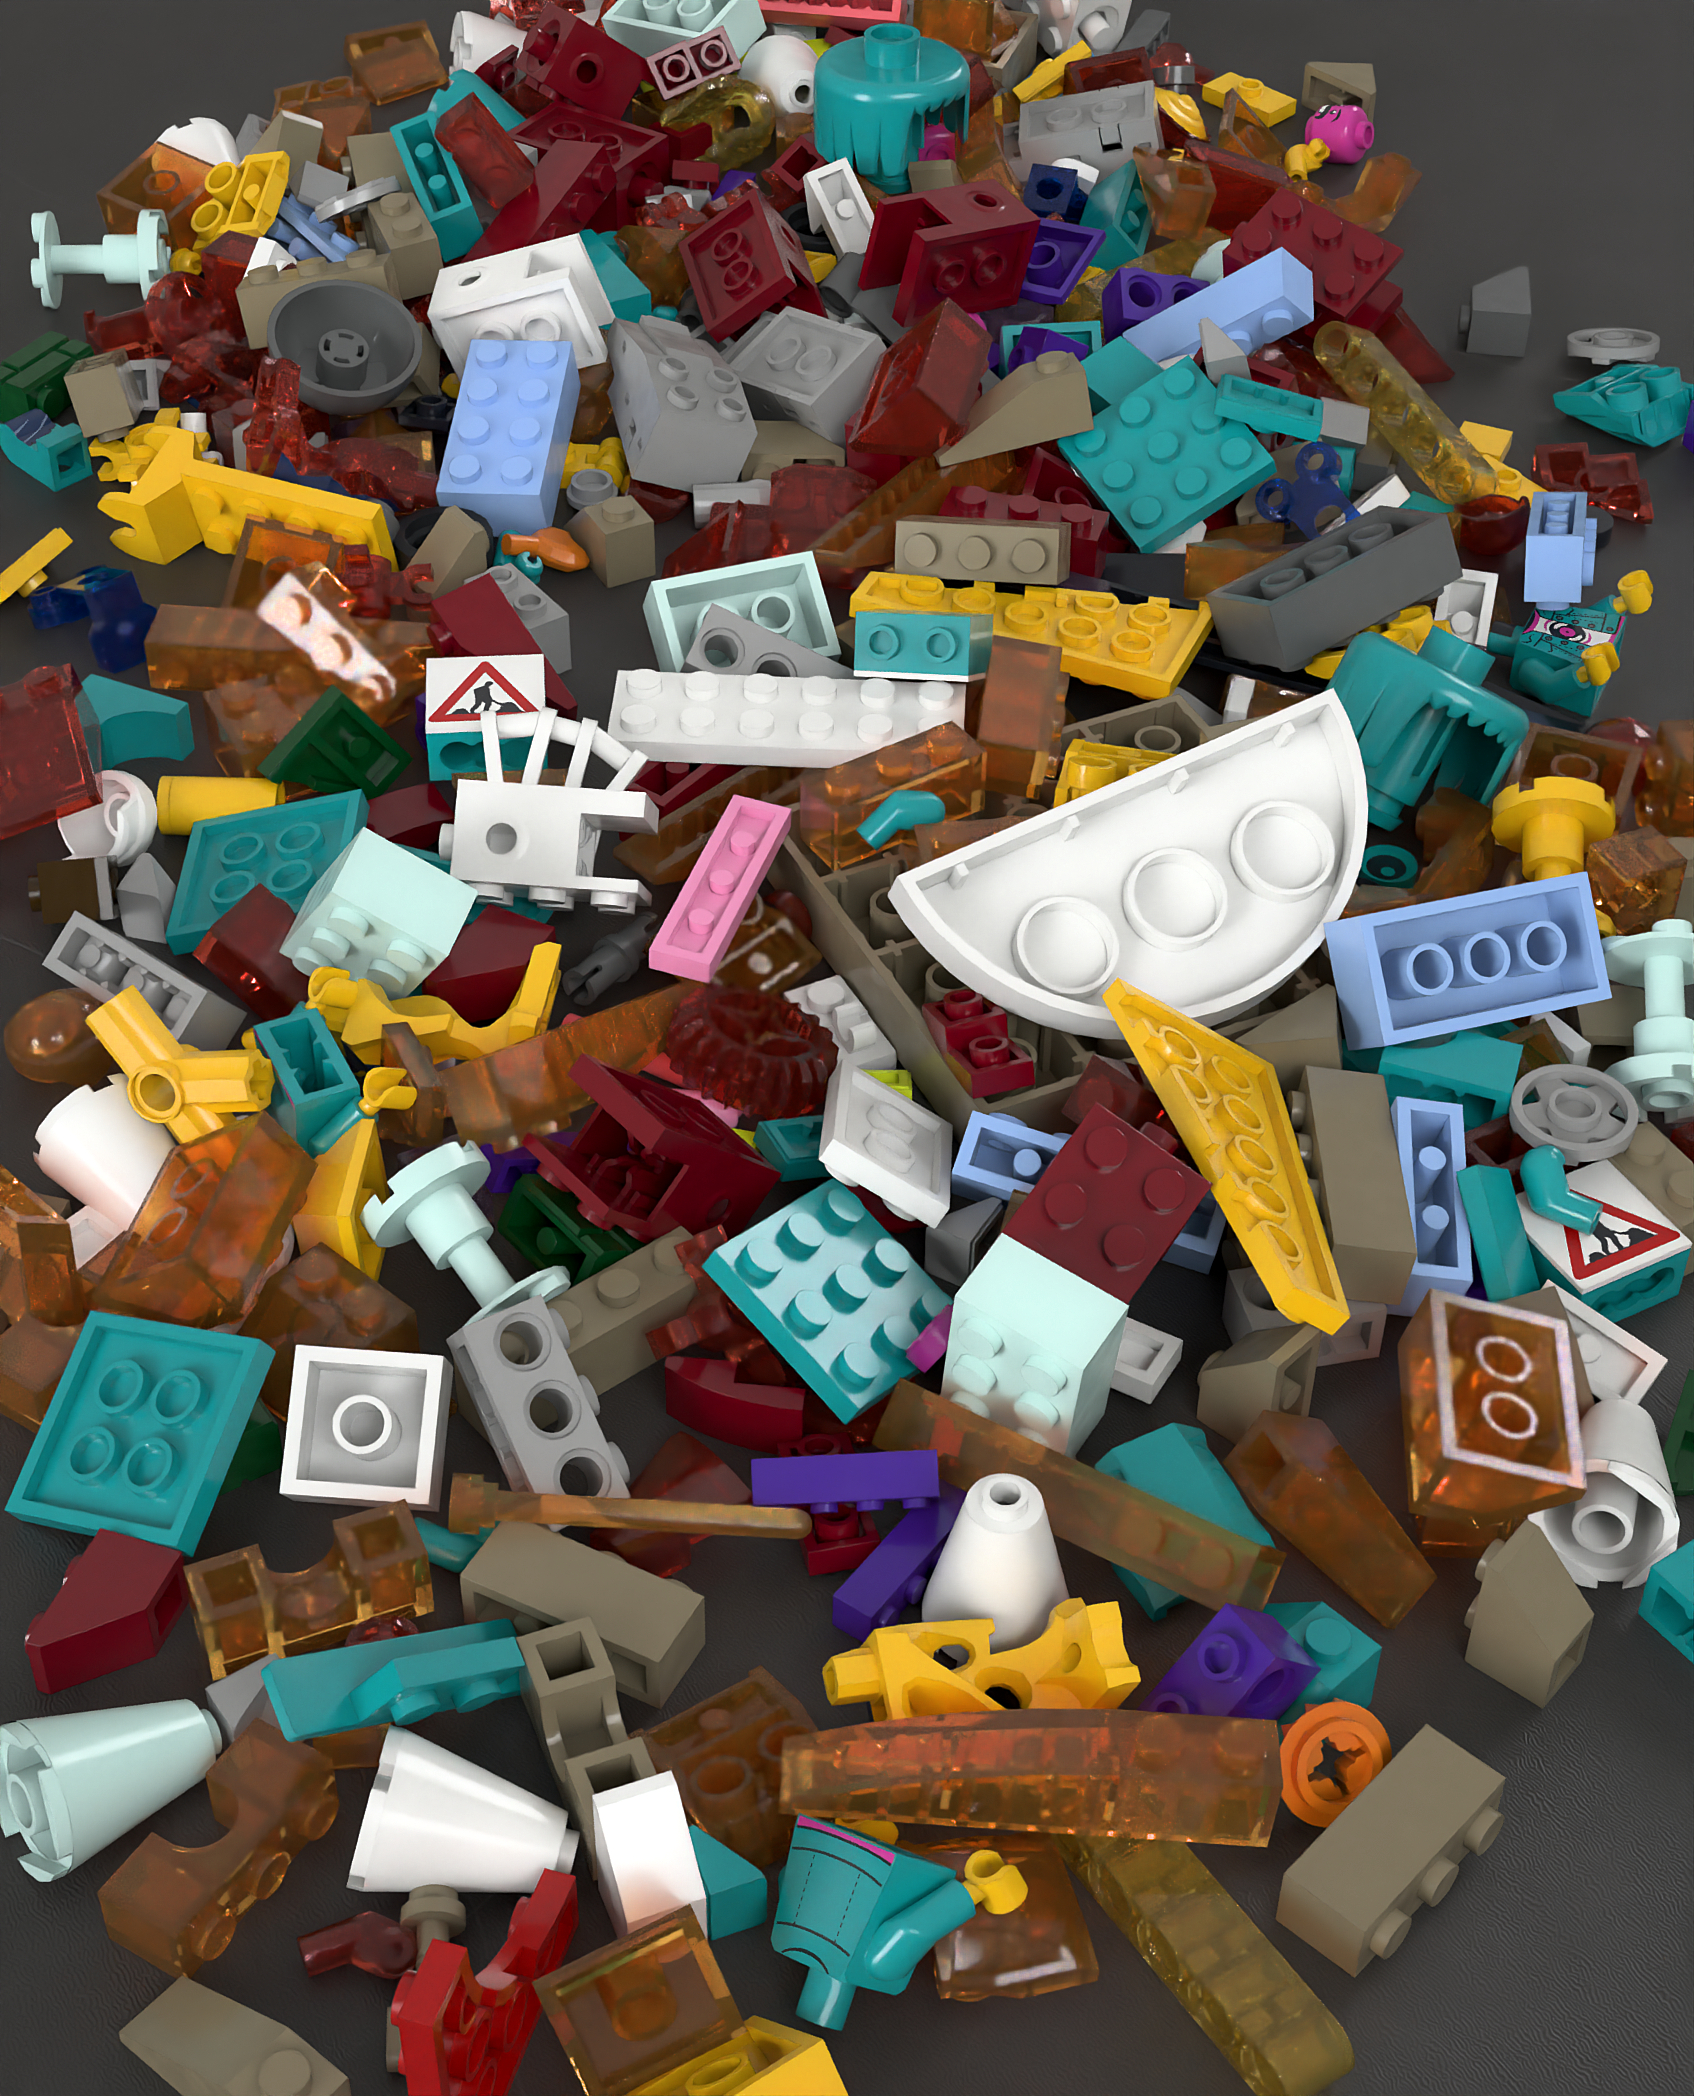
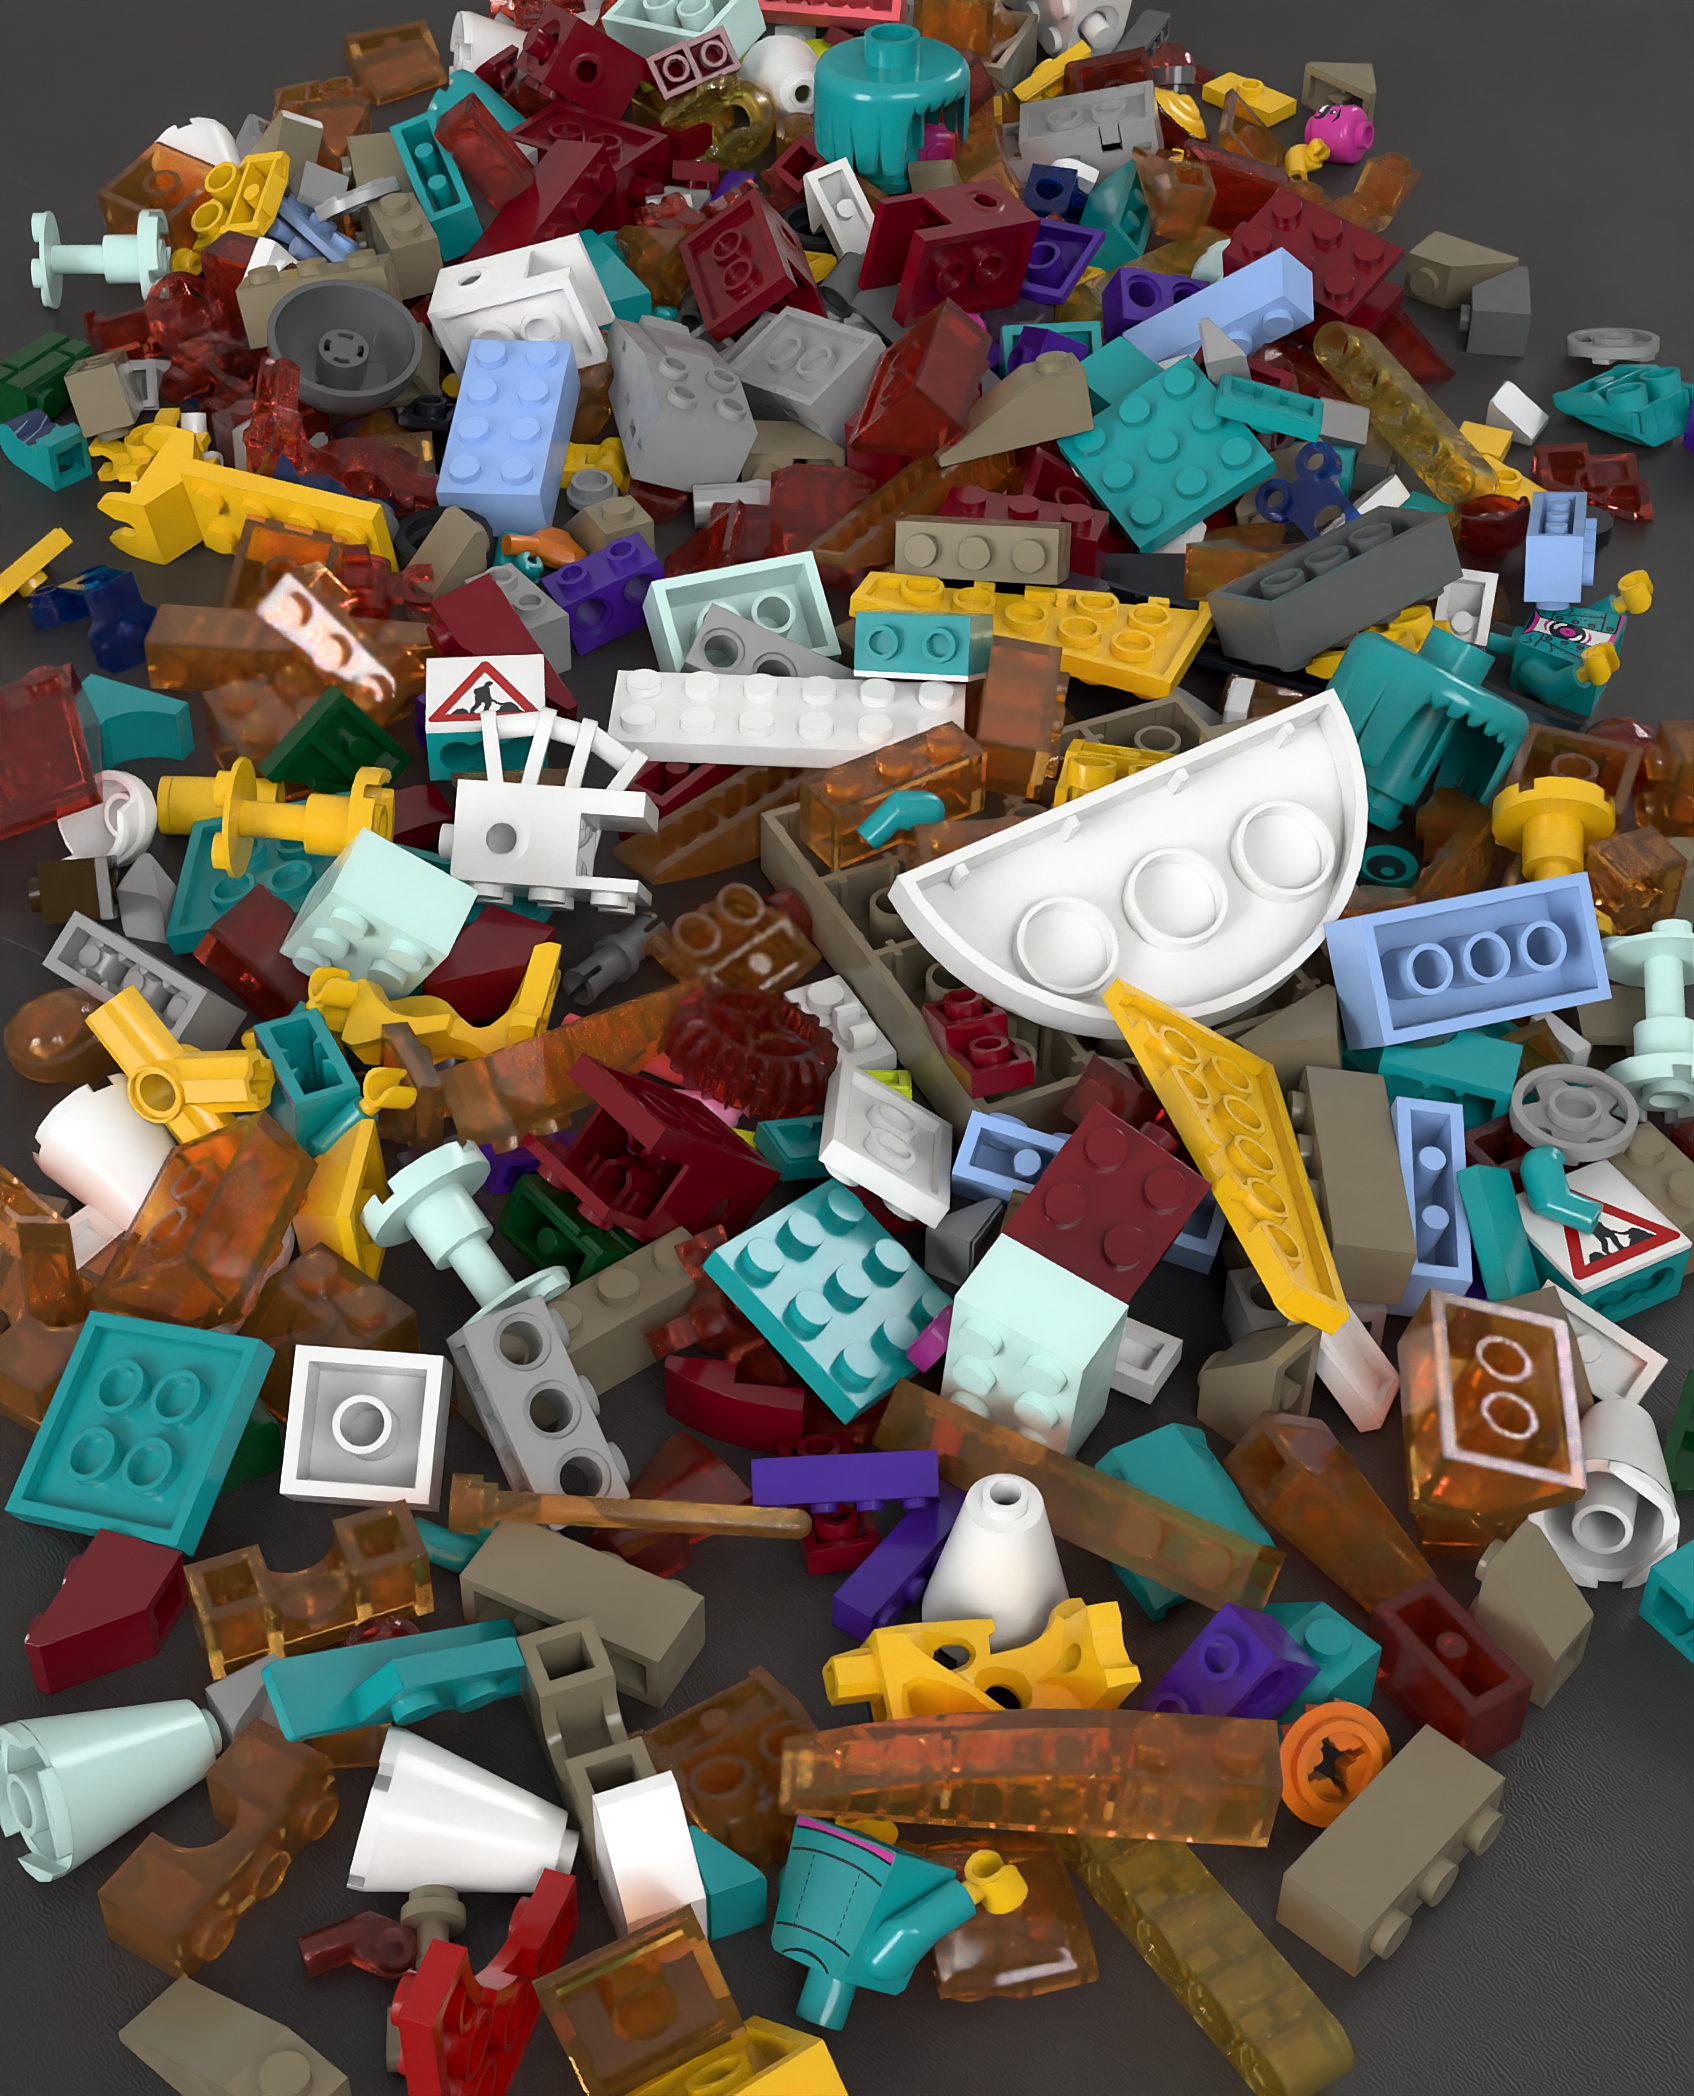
bright pink plate [649,794,792,983] -> none
none -> yellow piece [211,756,395,879]
none -> dark purple brick [541,531,666,657]
none -> white tile [1287,1303,1402,1433]
none -> clear red brick [1367,1576,1534,1761]
none -> dark tan slope [1403,230,1519,309]
none -> slope [1485,381,1549,446]

